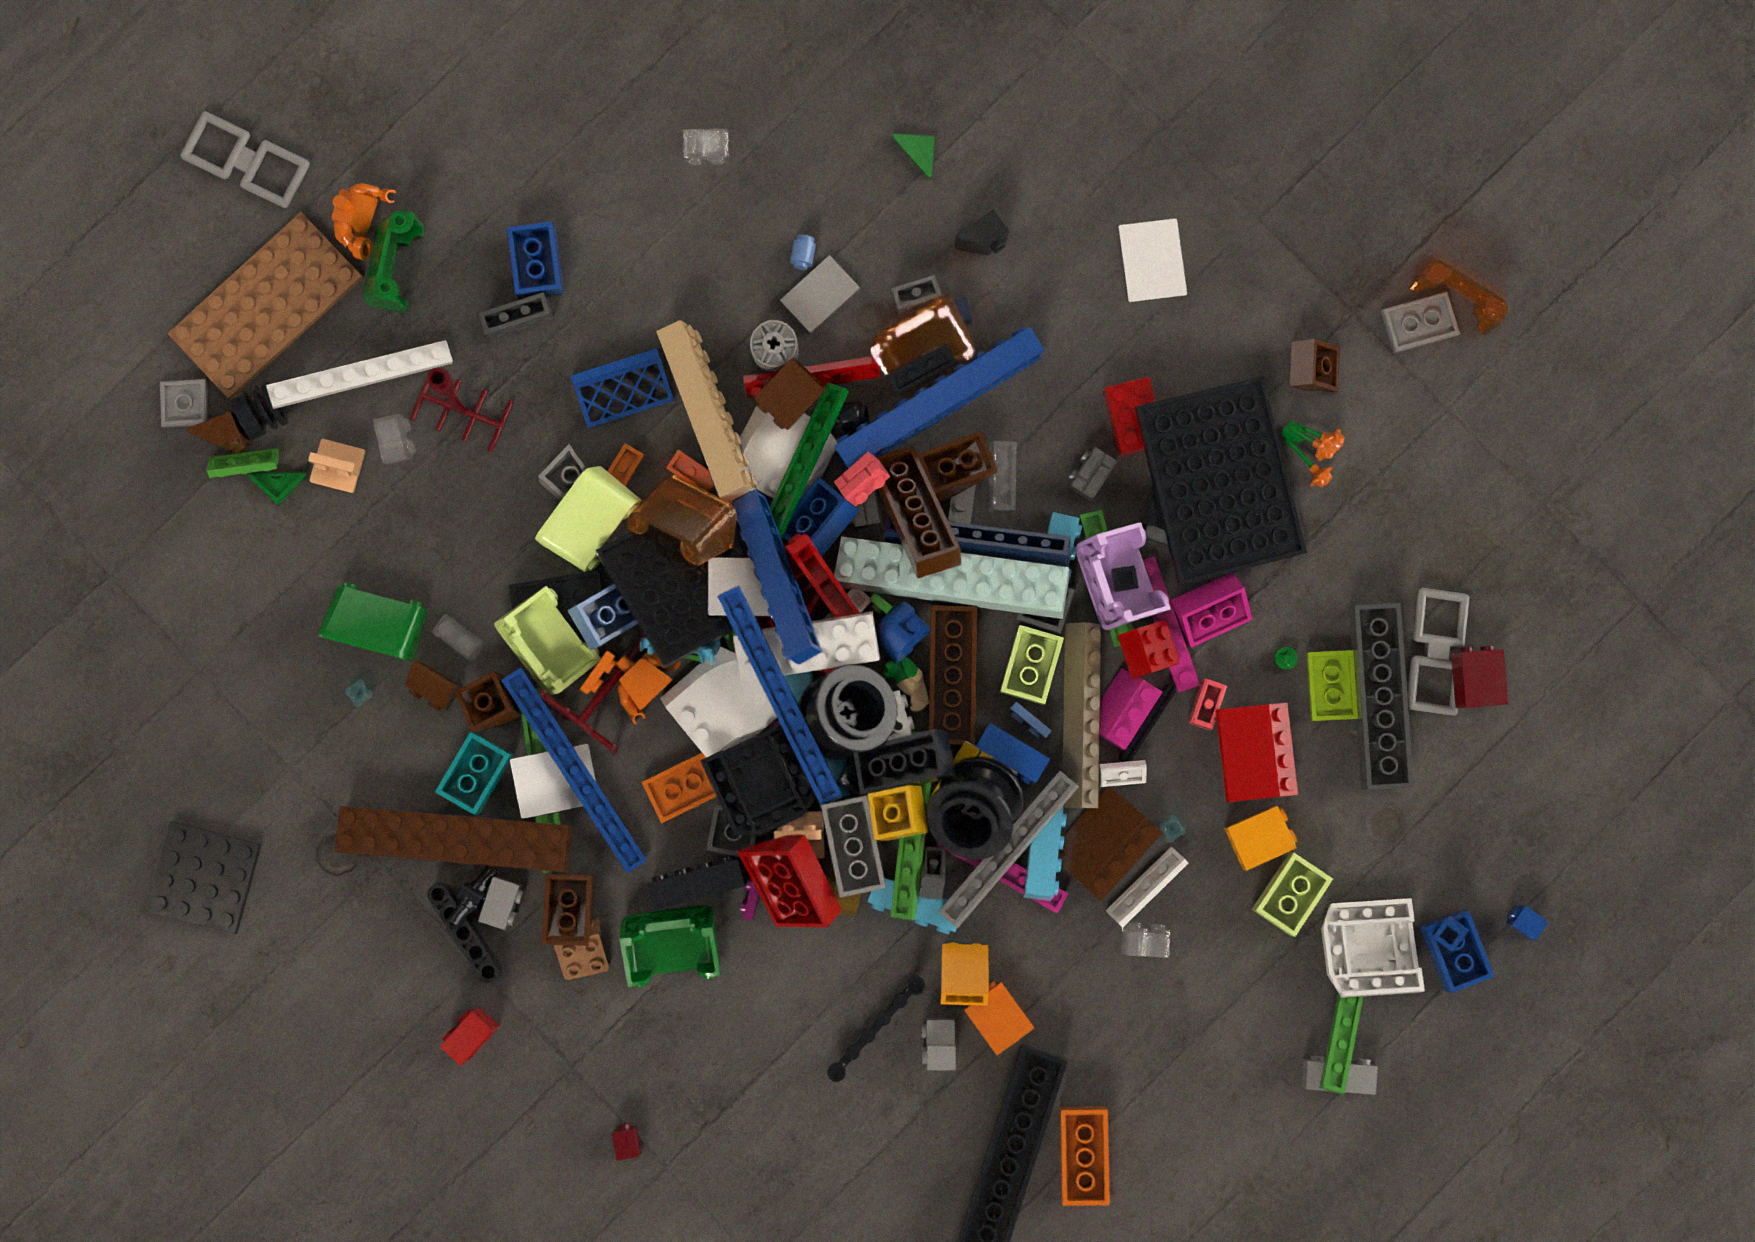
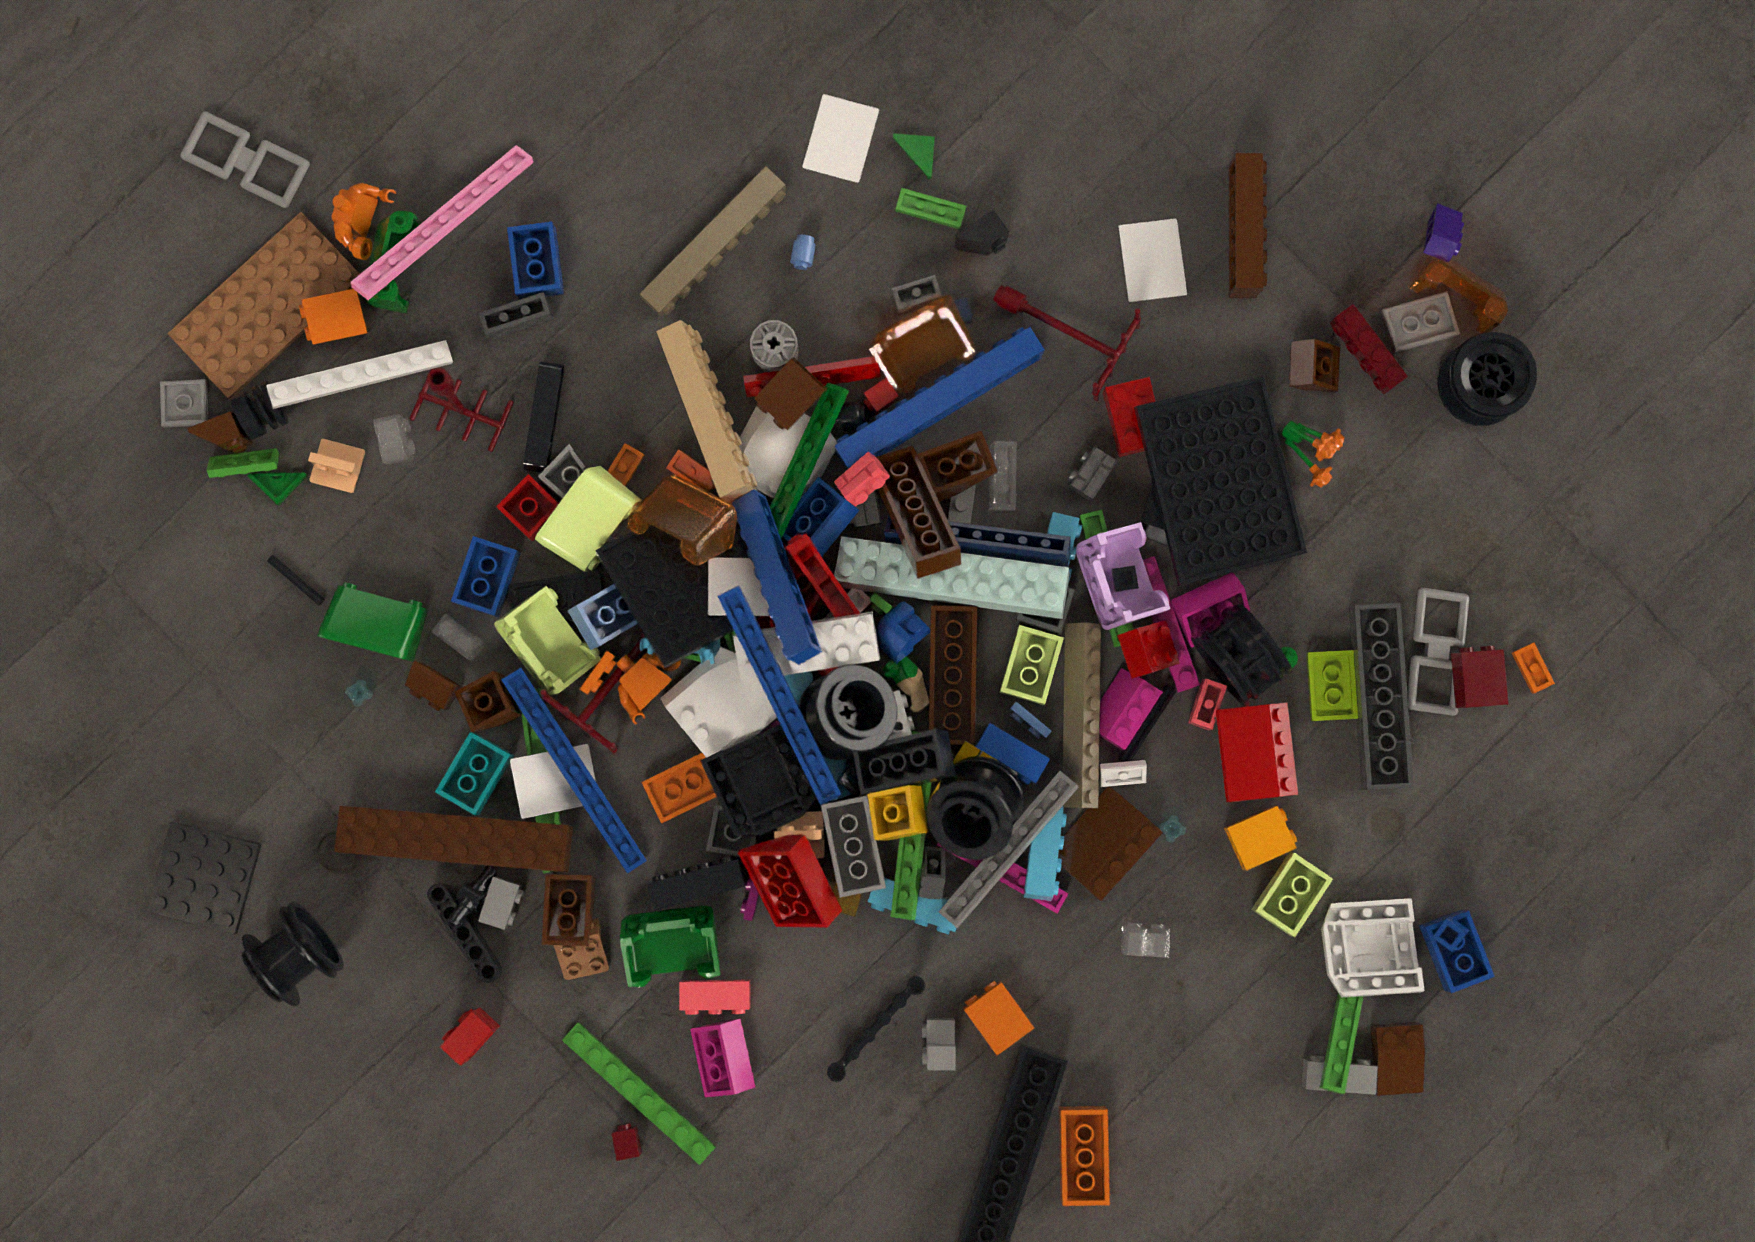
blue fence [570,348,674,428] -> none
clear brick [683,129,730,165] -> none
light grey tile [780,255,860,334] -> none
black plate [885,343,957,396] -> none
light orange brick [941,942,989,1006] -> none
white plate [1106,847,1188,928] -> none
blue brick [1506,905,1549,941] -> none
none -> black wheel [242,901,344,1006]
none -> black bar [267,555,325,606]
none -> orange brick [299,289,368,345]
none -> bright pink plate [350,145,533,300]
none -> blue brick [451,536,521,618]
none -> red brick [496,474,559,541]
none -> black beam [523,362,564,473]
none -> bright green plate [562,1022,716,1165]
none -> dark tan brick [640,166,786,317]
none -> coral brick [679,979,751,1015]
none -> dark pink slope [690,1019,755,1097]
none -> white sticker [803,94,879,183]
none -> red brick [863,378,899,415]
none -> bright green plate [895,188,966,229]
none -> dark red piece [993,285,1141,401]
none -> black wheel [1191,602,1292,707]
none -> reddish brown brick [1228,153,1267,298]
none -> dark red brick [1330,304,1408,394]
none -> reddish brown slope [1370,1022,1425,1096]
none -> dark purple brick [1423,203,1464,263]
none -> black wheel [1437,332,1537,426]
none -> orange plate [1512,642,1555,694]

